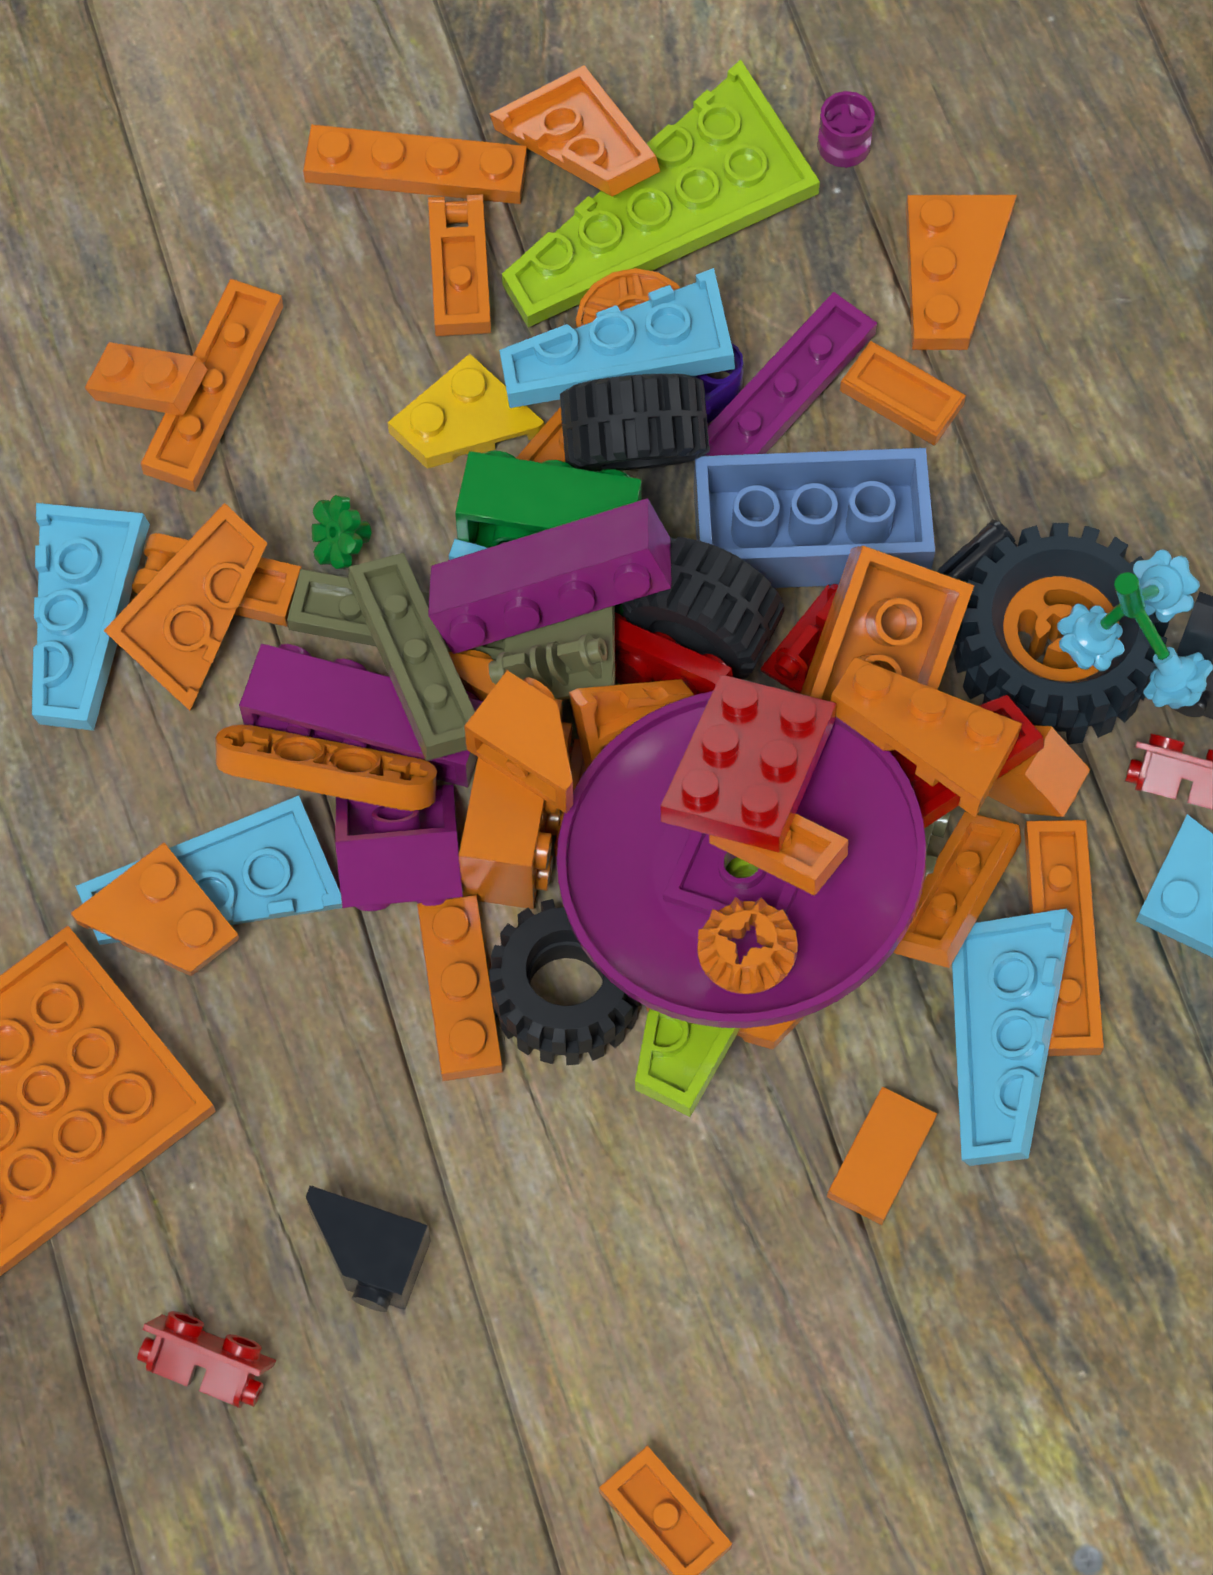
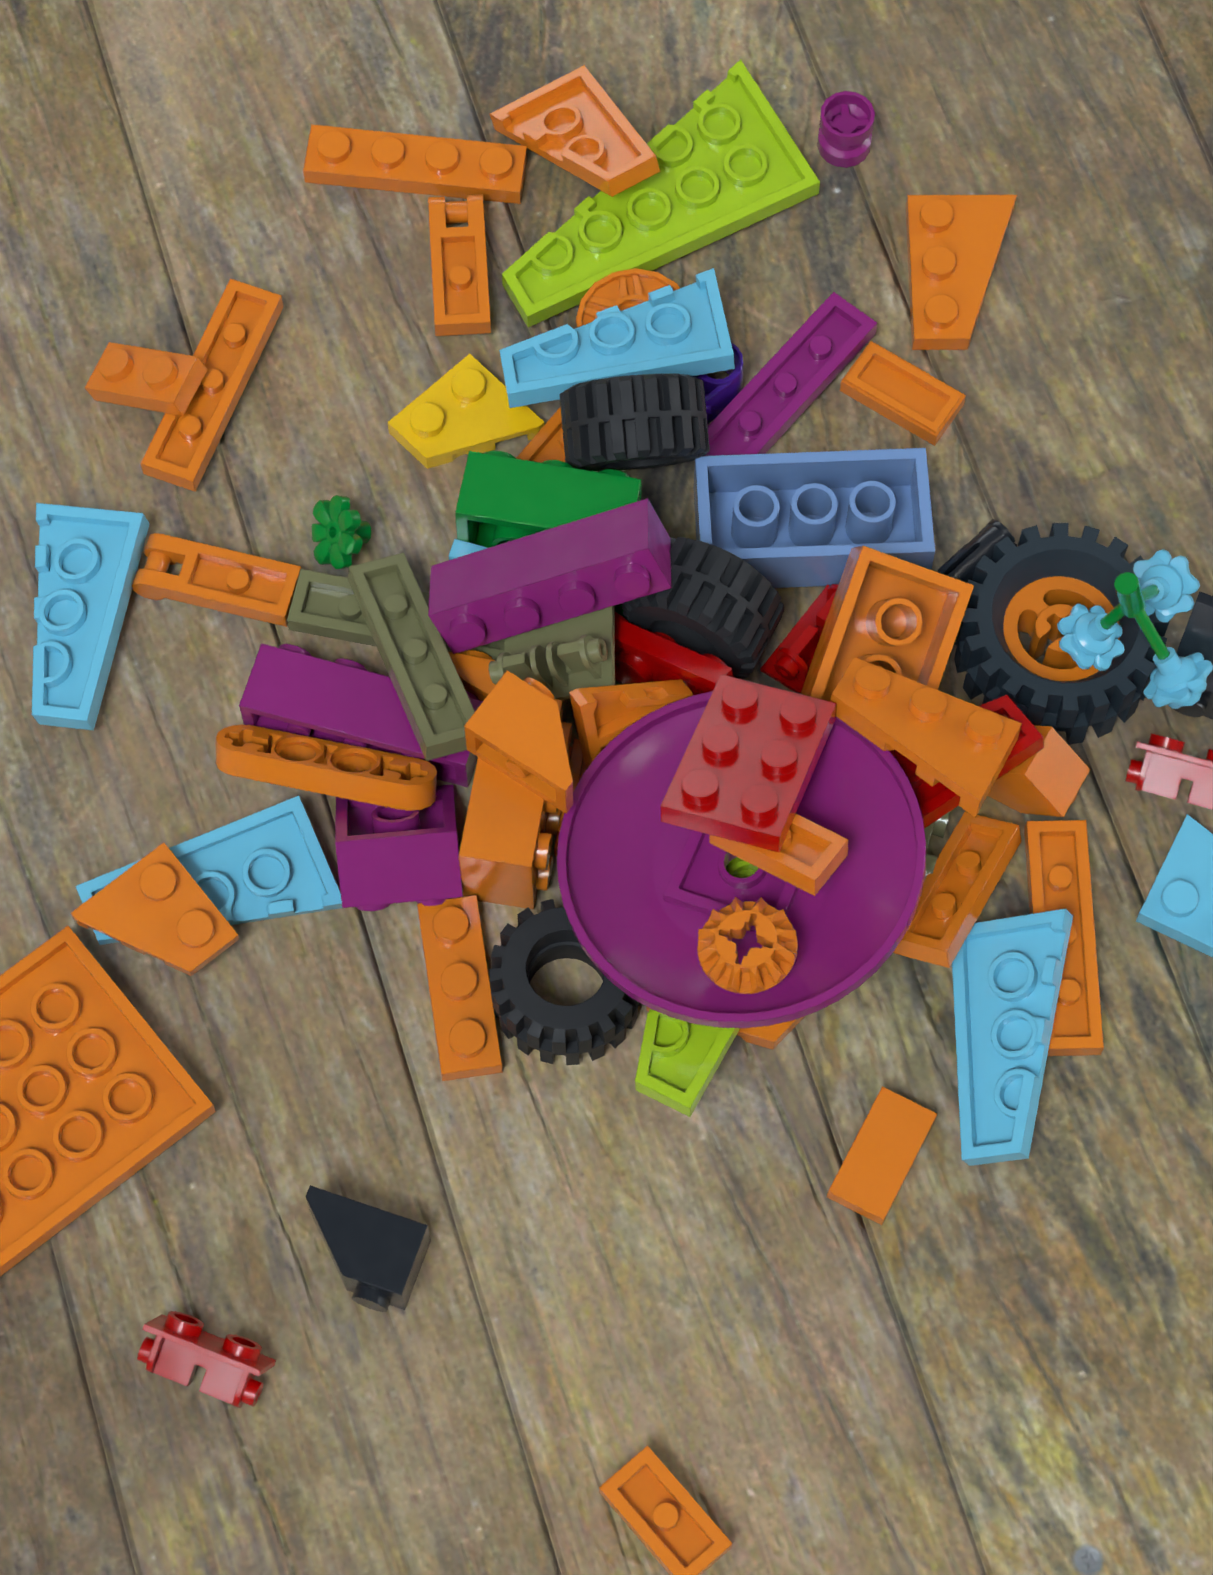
orange wing [103,503,267,711] -> none

